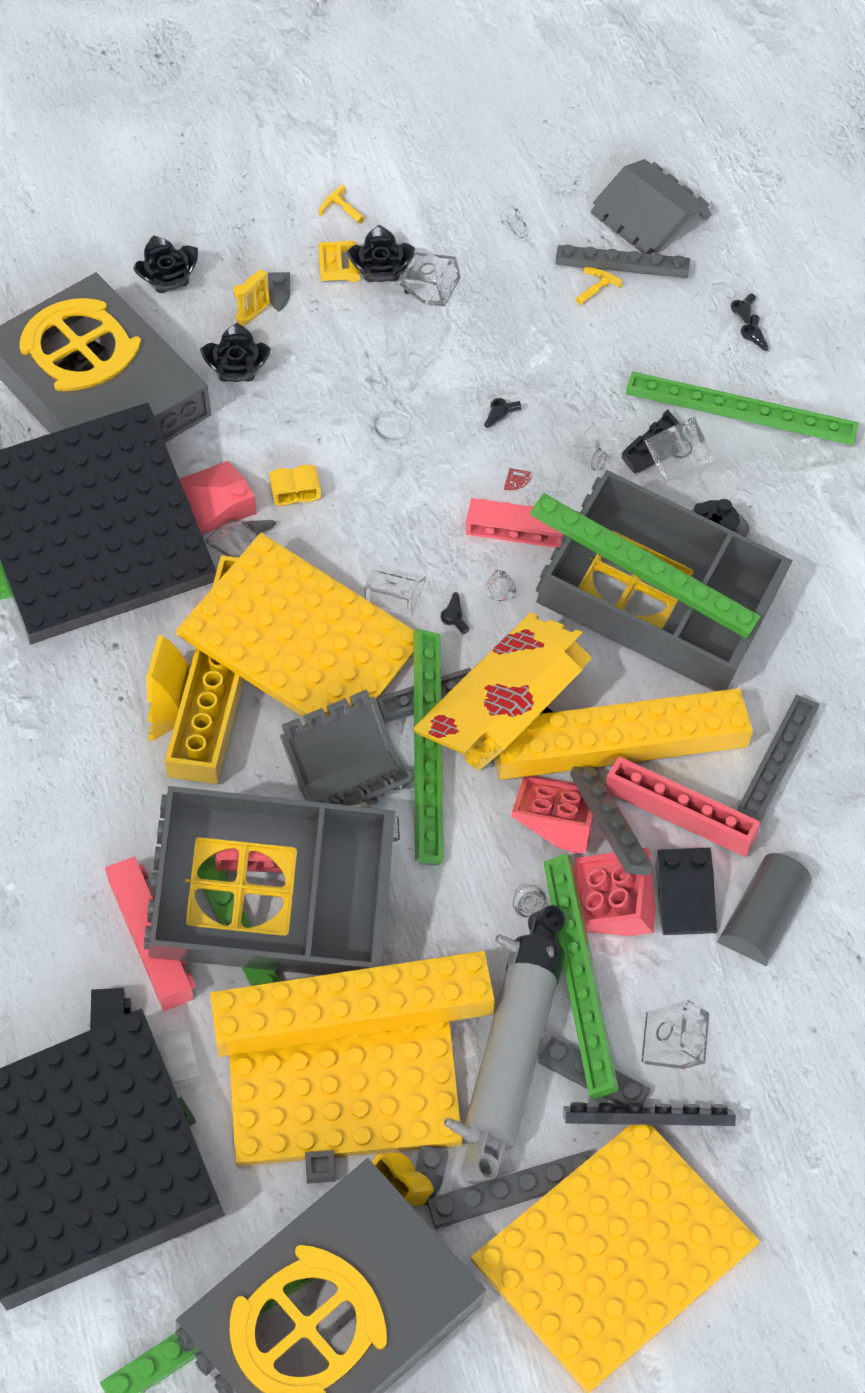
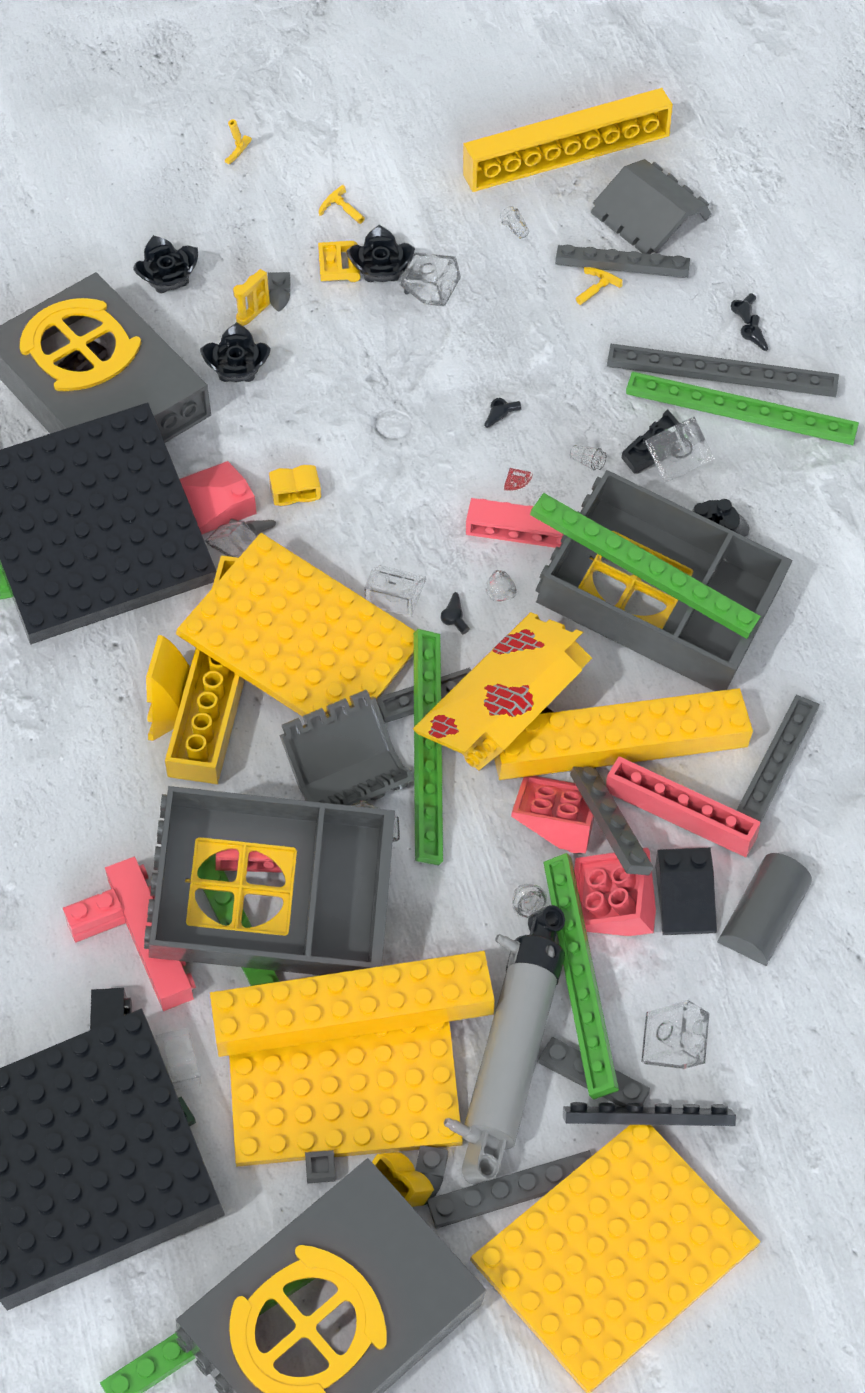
none -> coral brick [63,889,126,943]
none -> yellow piece [225,119,252,164]
none -> yellow brick [463,88,673,192]
none -> dark grey plate [607,343,839,397]

